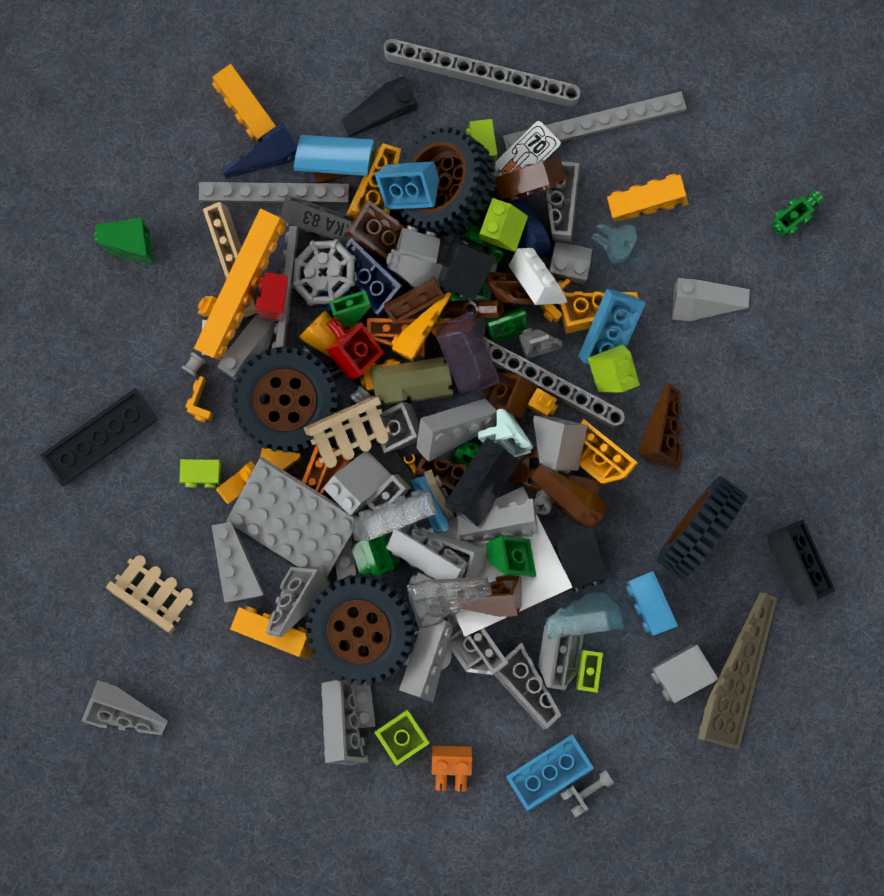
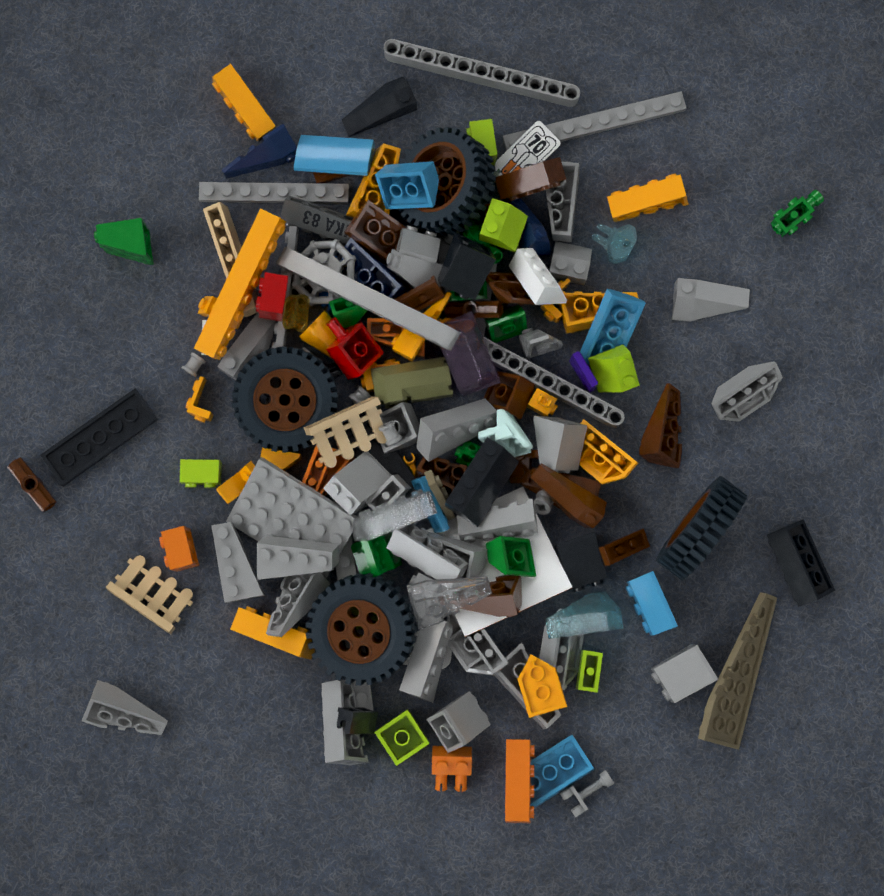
none -> reddish brown piece [7,457,57,512]
none -> orange brick [159,526,199,572]
none -> light grey wedge [257,536,339,580]
none -> light grey beam [276,247,460,351]
none -> clear yellow piece [282,294,310,332]
none -> black hinge [337,707,378,734]
none -> light grey bush [378,420,402,446]
none -> light grey slope [427,691,491,753]
none -> orange brick [505,739,535,823]
none -> light orange tile [518,654,567,718]
none -> dark purple tile [569,351,598,393]
none -> reddish brown plate [599,528,650,566]
none -> light grey wedge [711,361,783,421]

